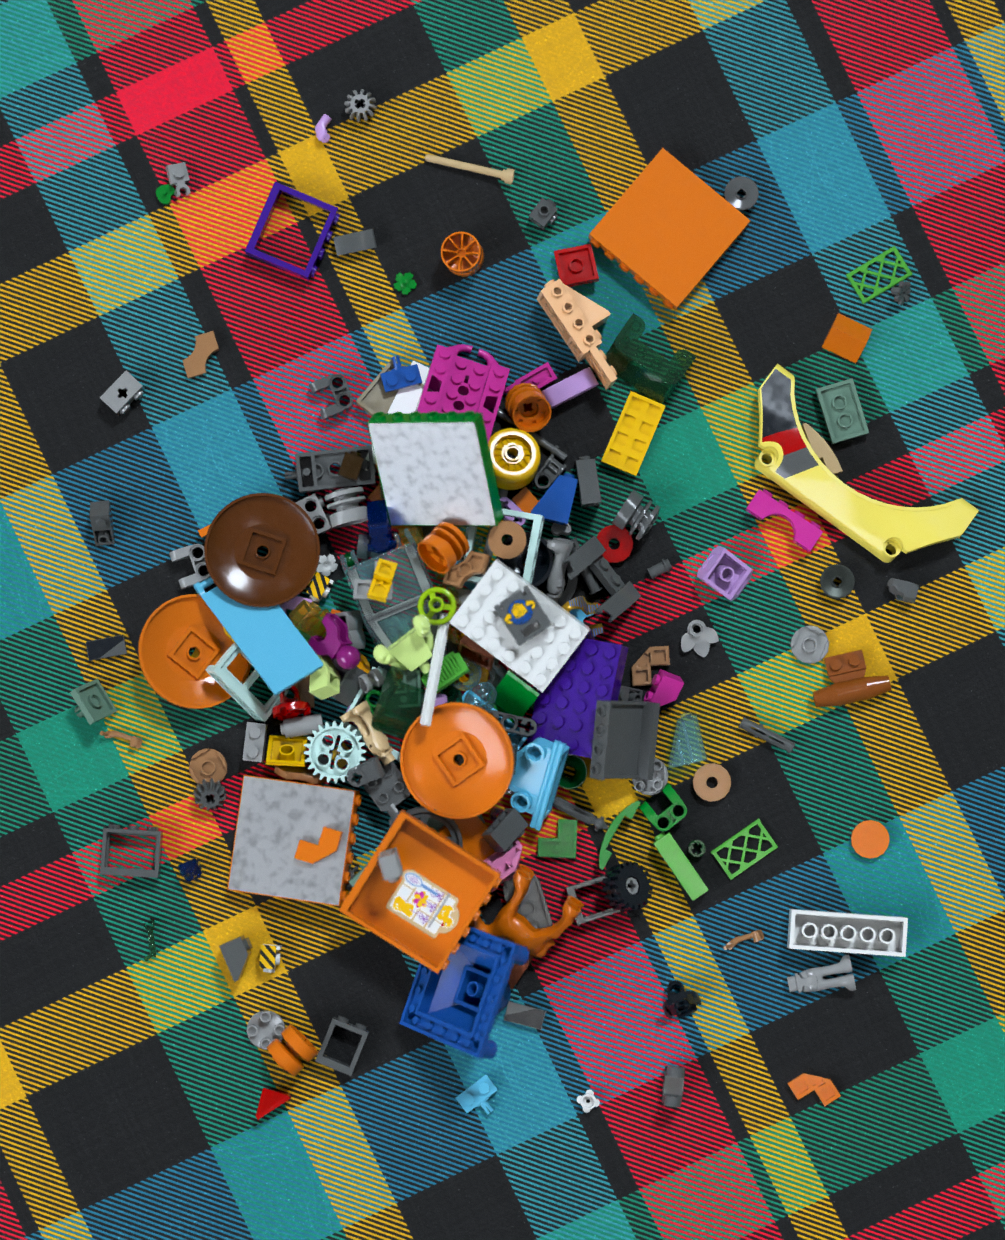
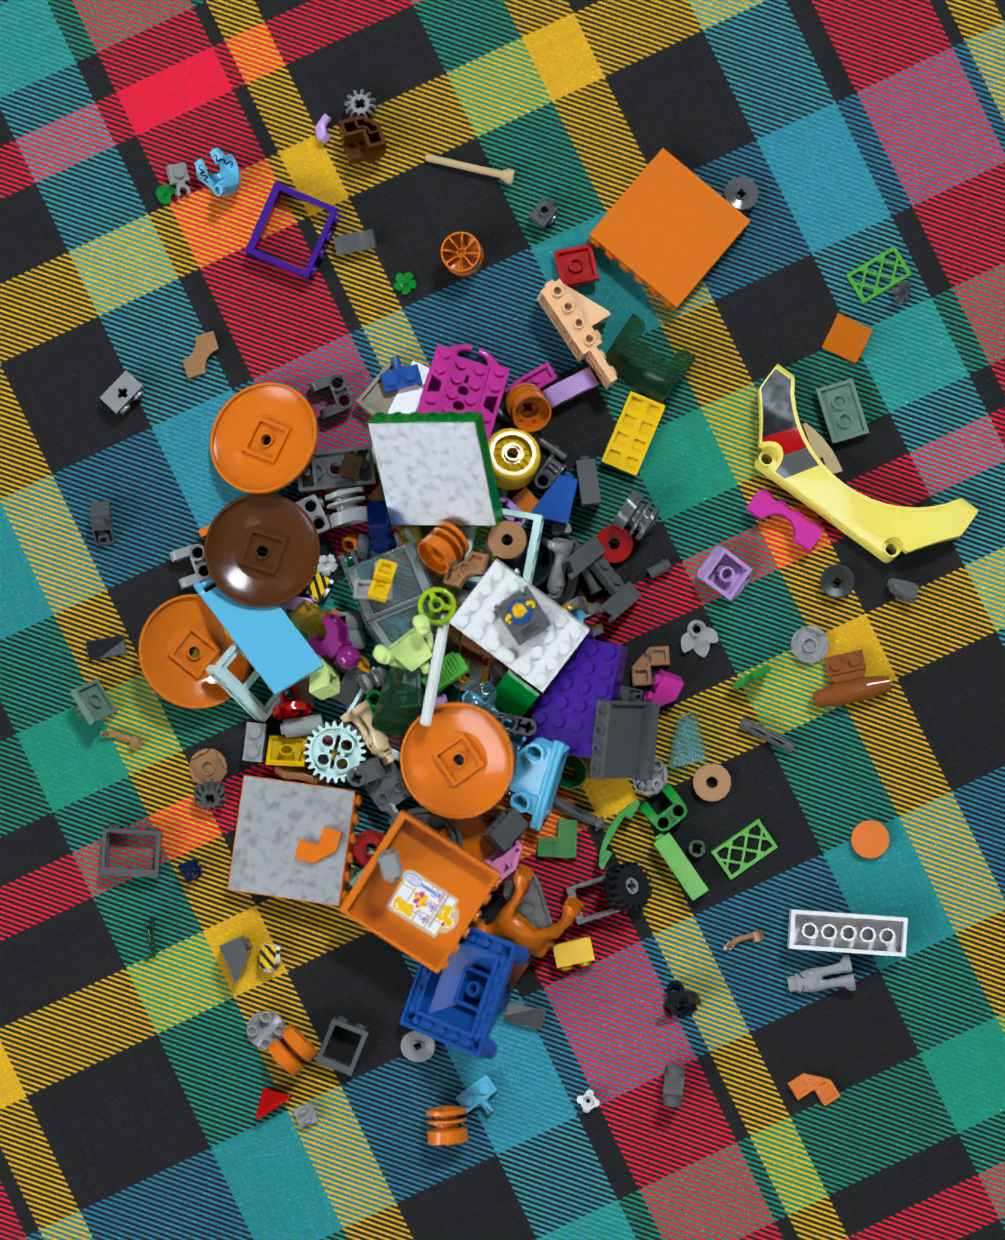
none -> medium azure piece [194,147,241,196]
none -> orange dish [210,382,318,494]
none -> light grey tile [293,1102,319,1128]
none -> reddish brown brick [339,116,386,164]
none -> orange piece [341,534,359,553]
none -> red tile [352,829,386,867]
none -> light grey piece [401,1031,435,1062]
none -> orange wheel [426,1105,468,1145]
none -> yellow brick [552,936,595,971]
none -> green tile [731,664,771,690]

